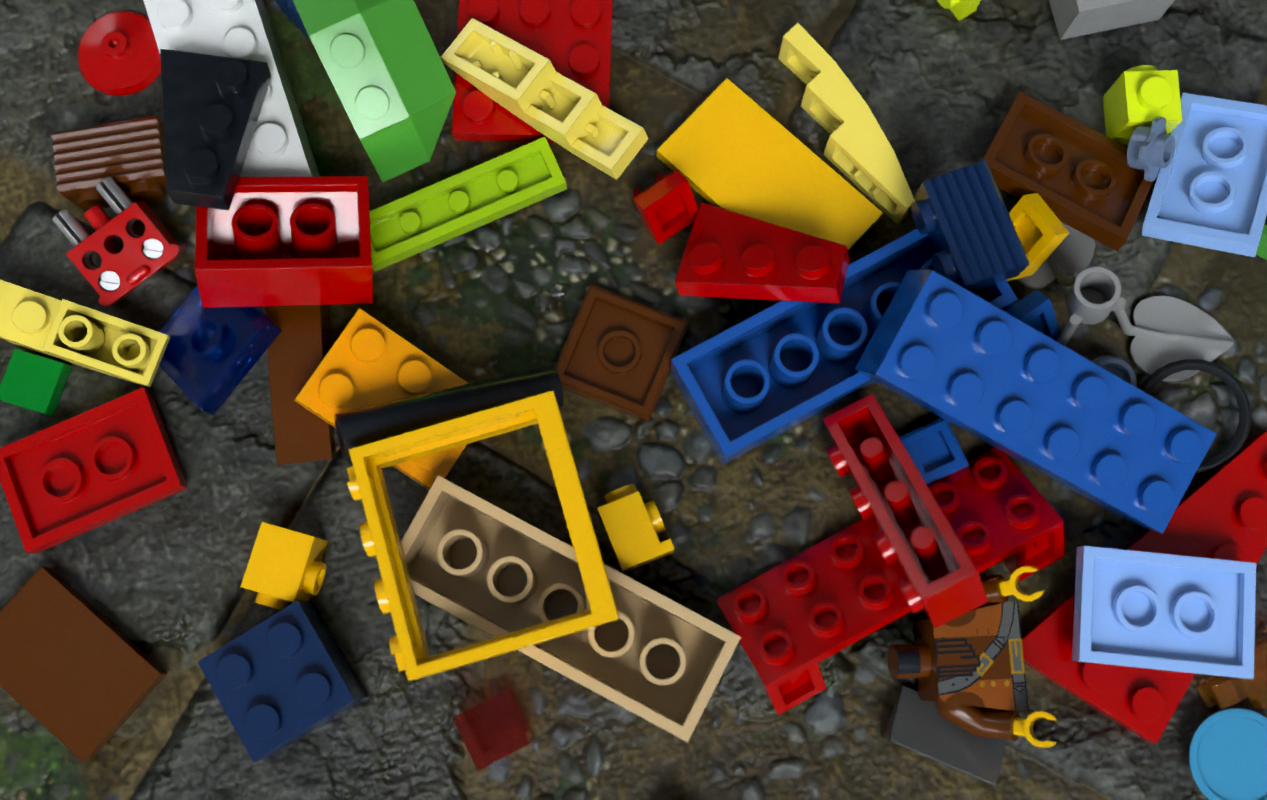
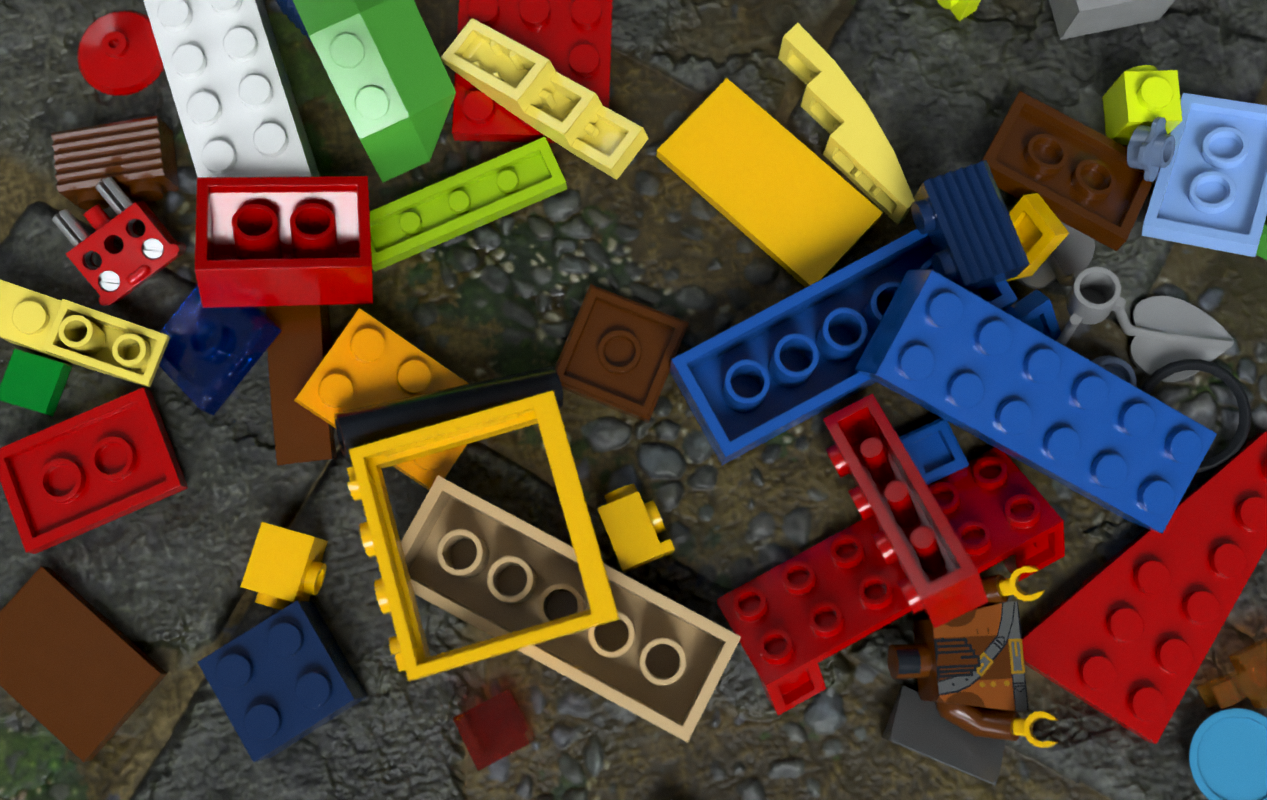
black wing [160,49,272,211] -> none
red tile [633,170,698,245] -> none
red wing [675,202,850,303] -> none
light blue plate [1072,546,1256,679] -> none

